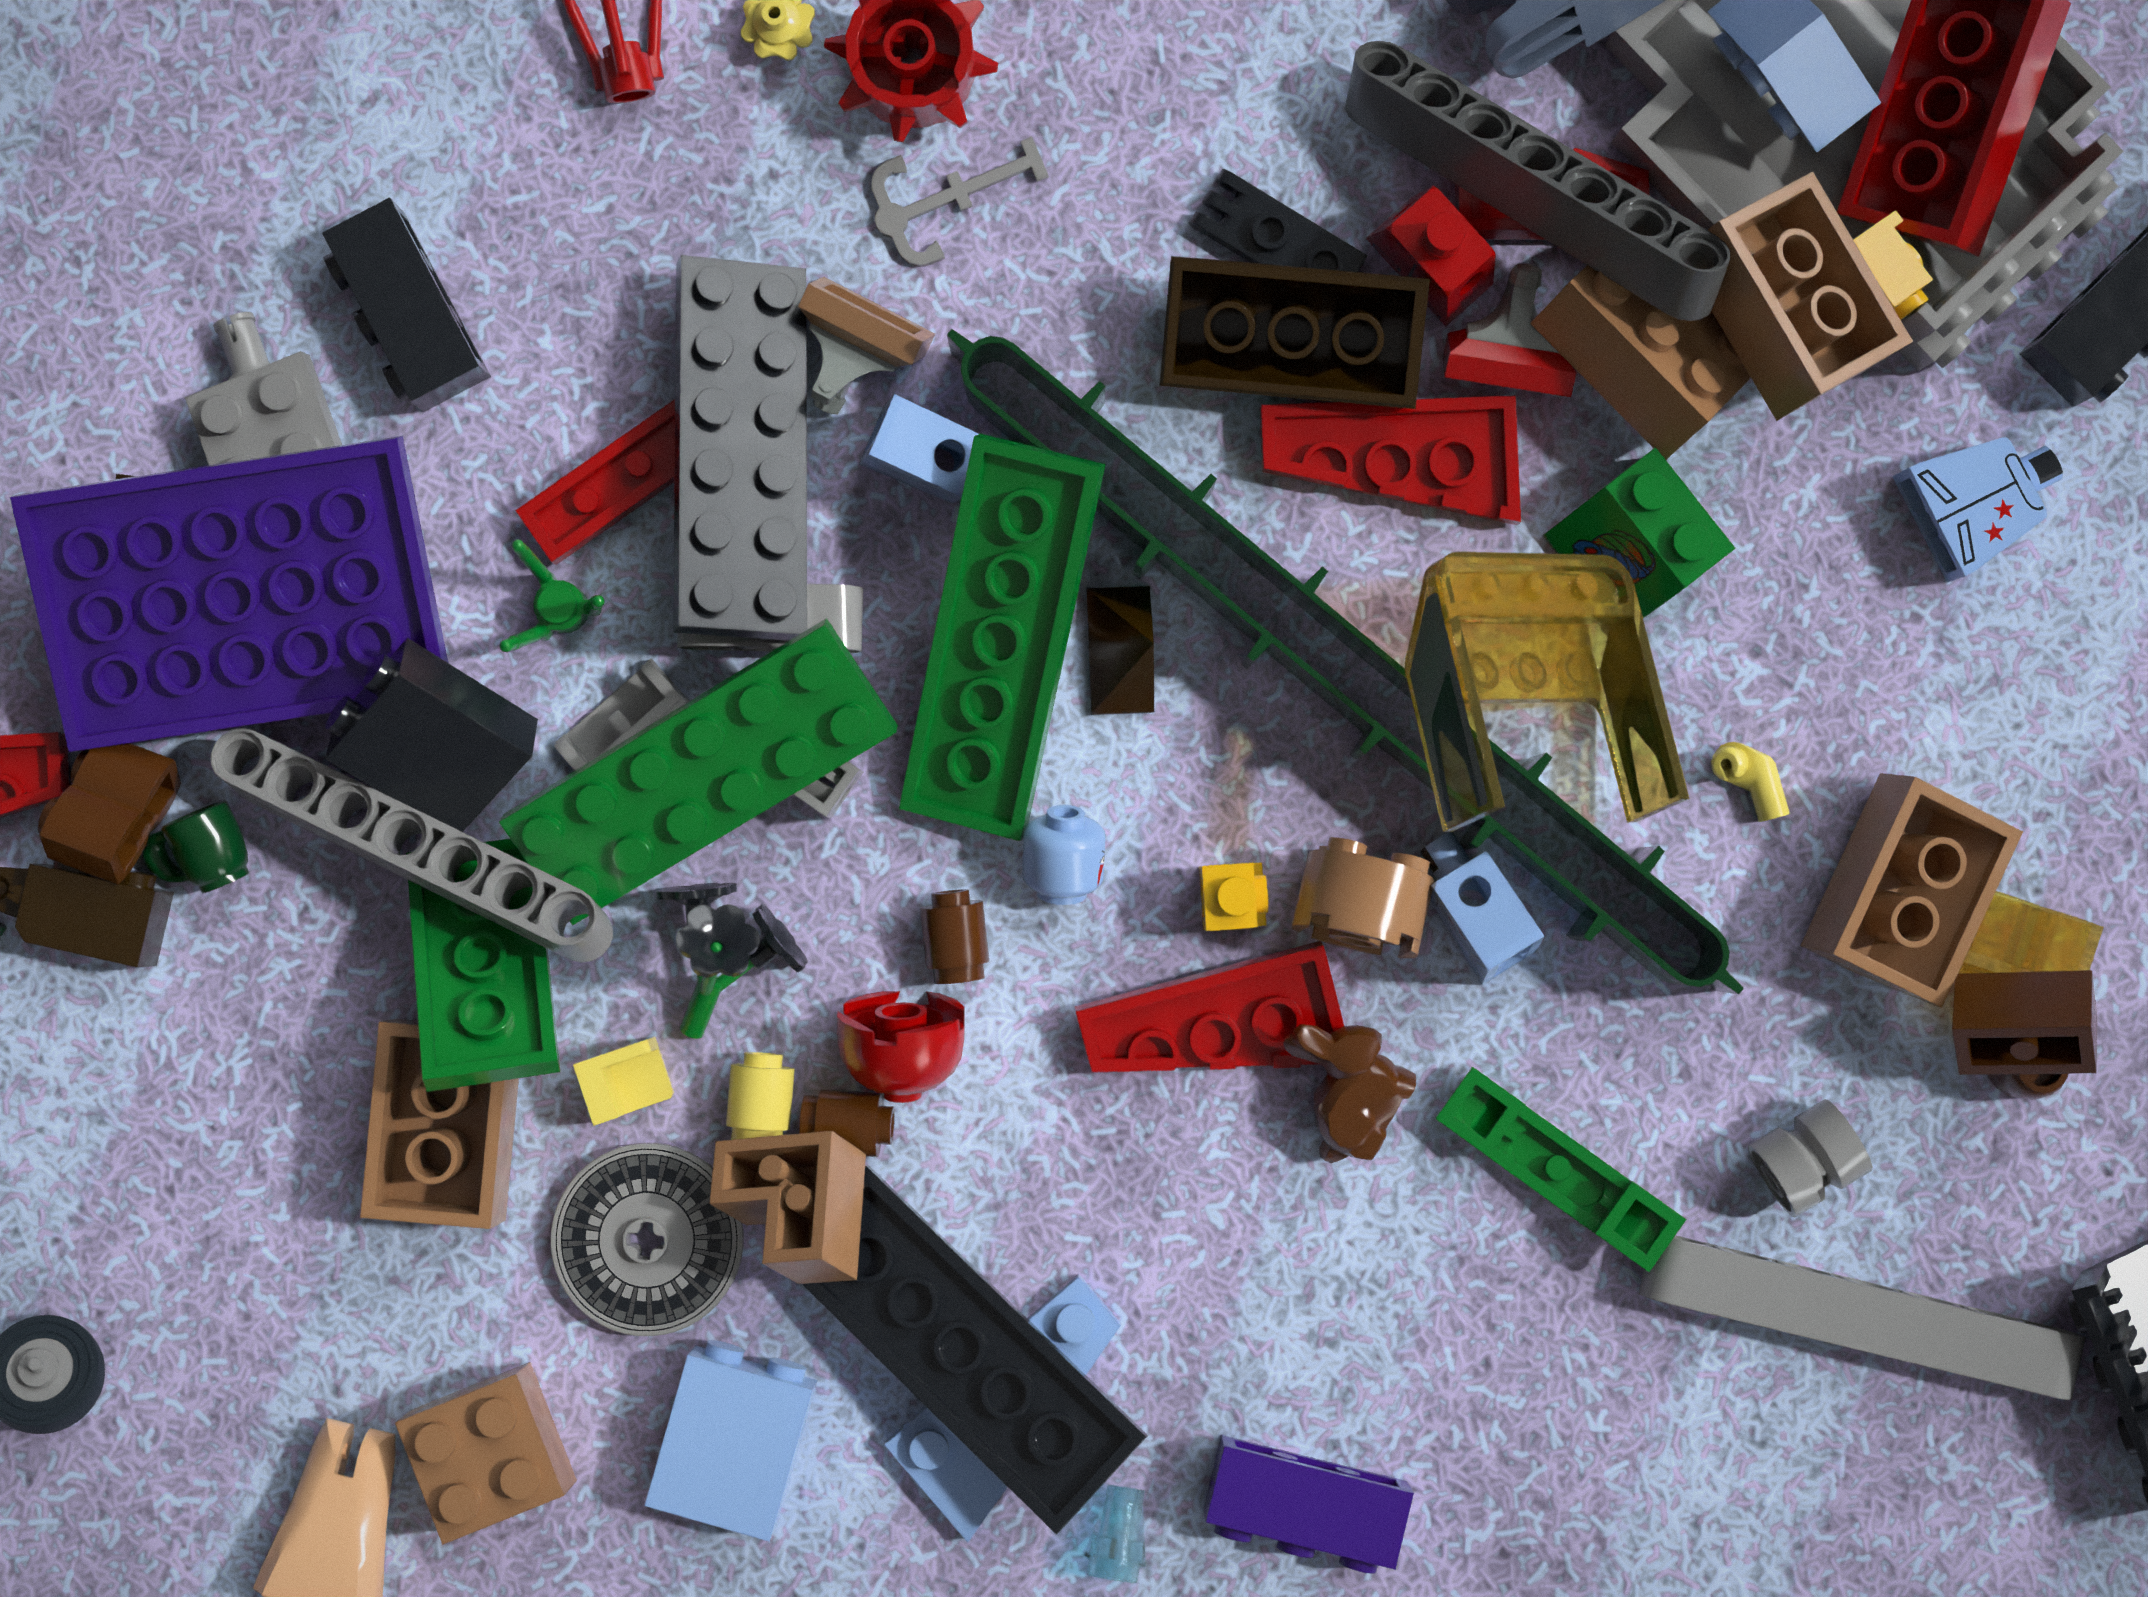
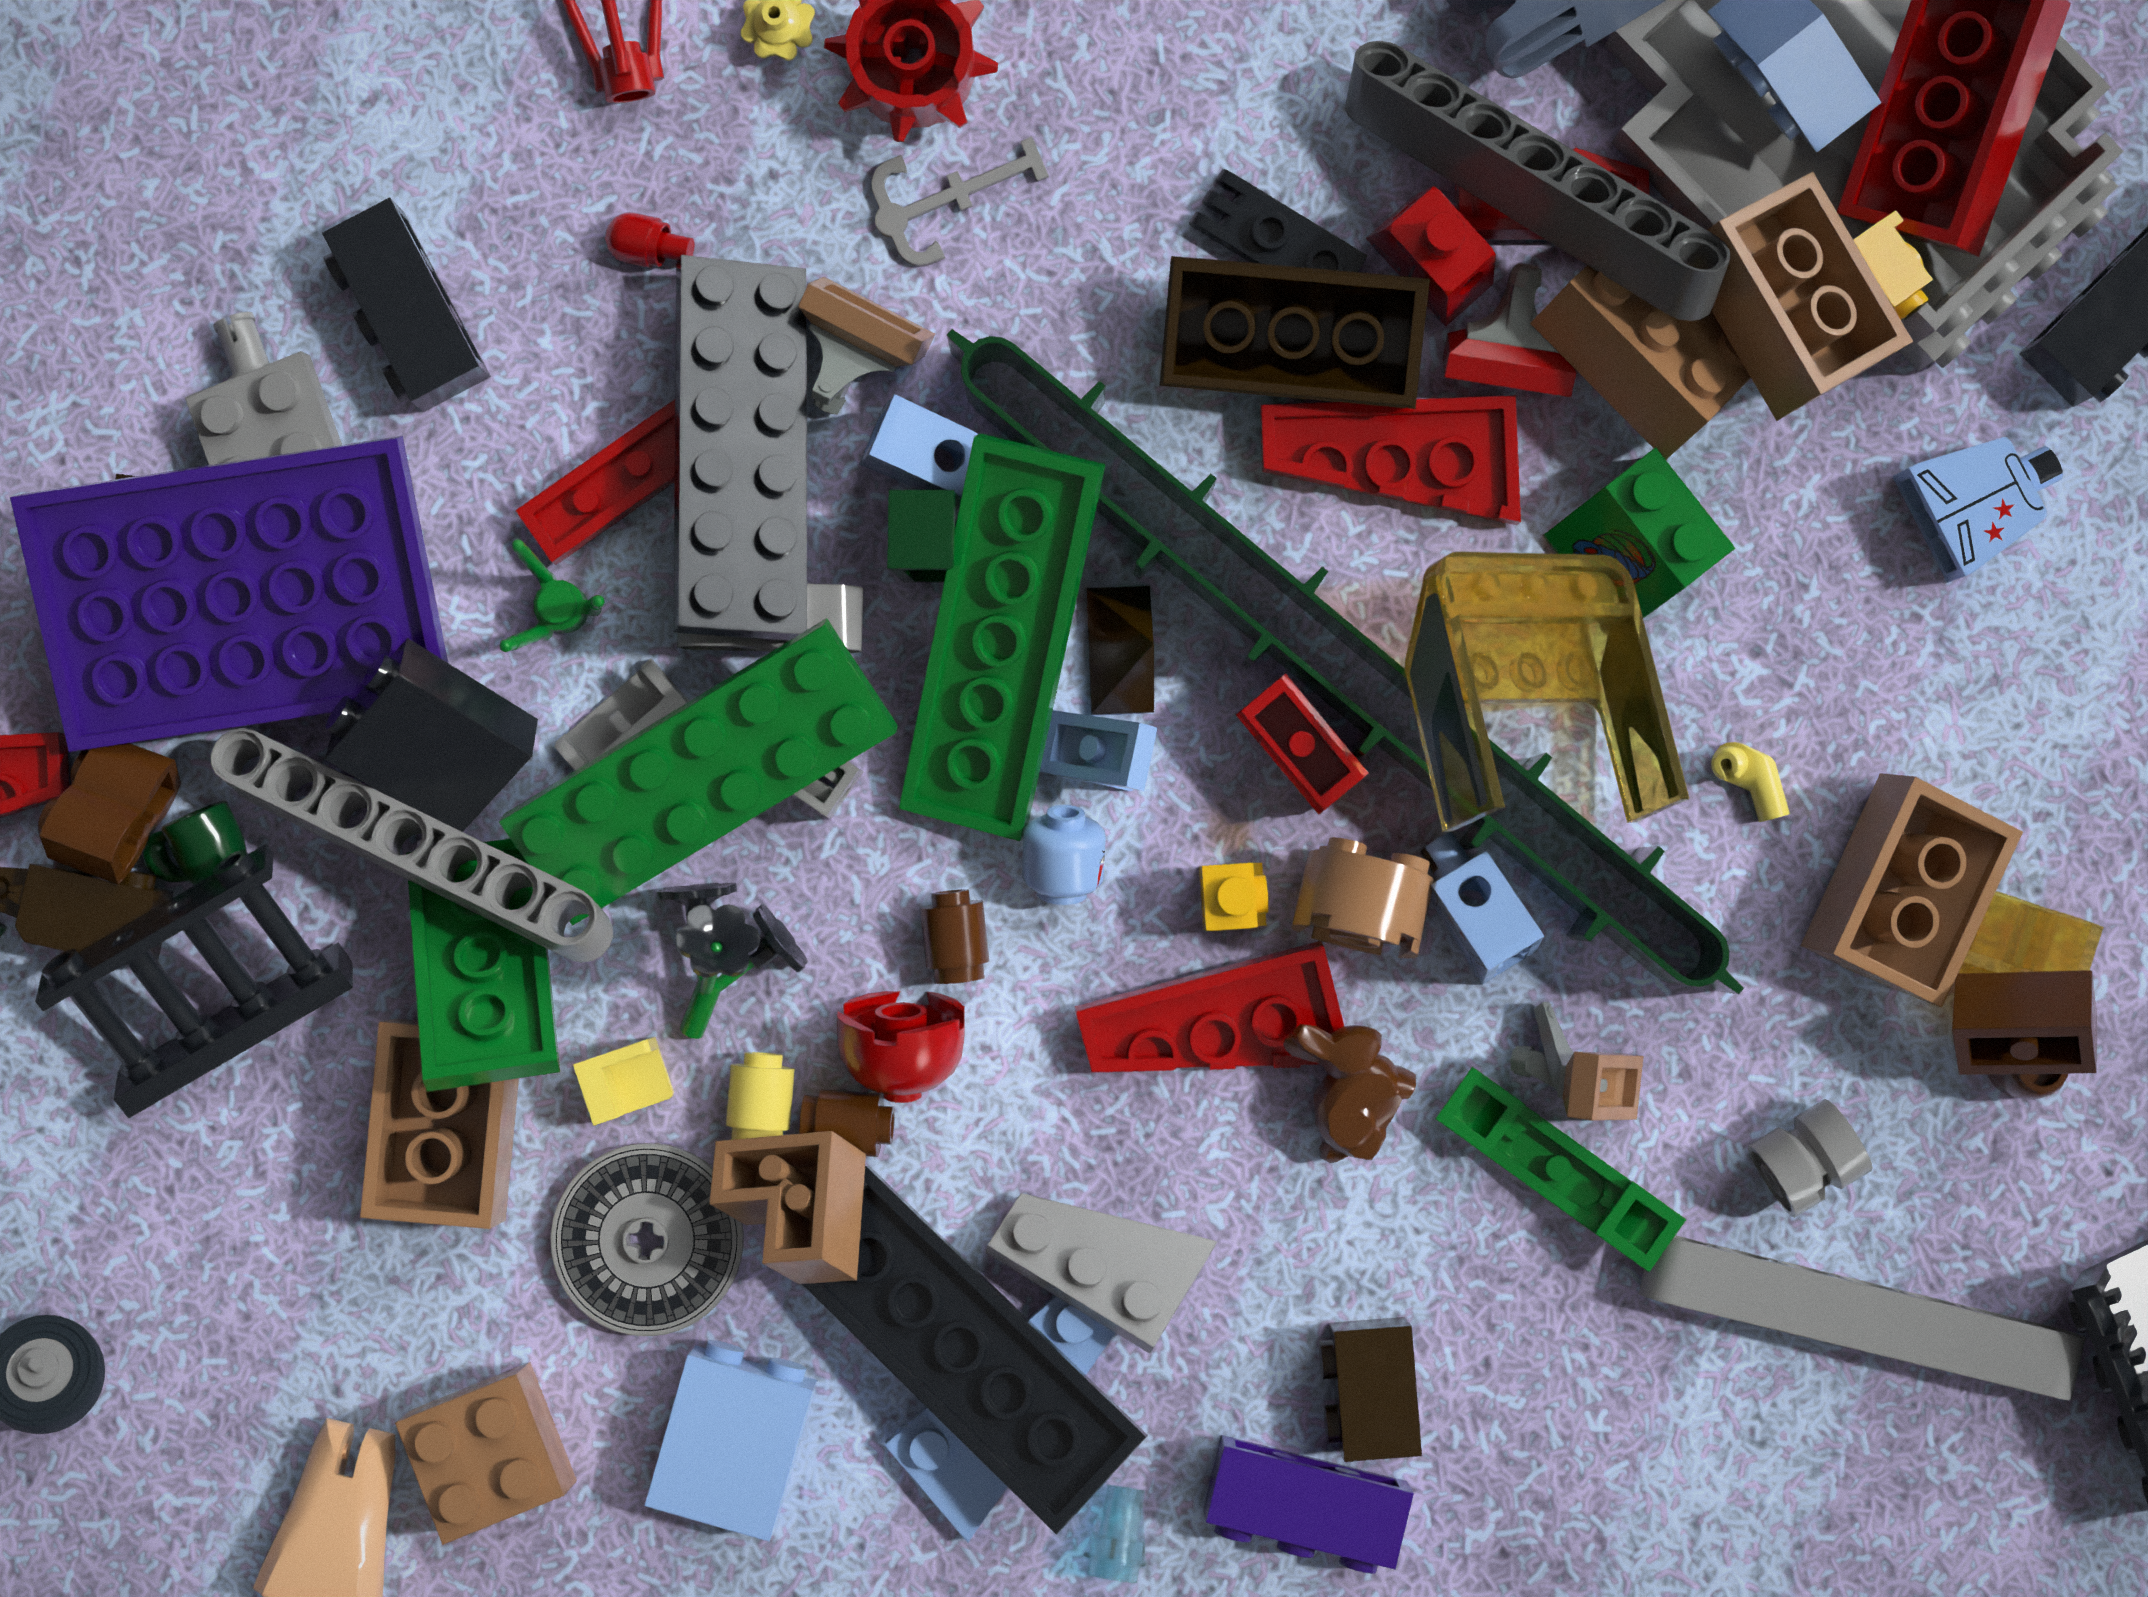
none -> black fence [35,844,353,1119]
none -> red cylinder [605,212,695,268]
none -> dark green panel [887,490,961,583]
none -> light grey wing [986,1193,1217,1354]
none -> light blue slope [1040,710,1157,791]
none -> red brick [1236,673,1369,814]
none -> dark brown brick [1319,1317,1422,1462]
none -> medium nougat piece [1510,1002,1644,1121]

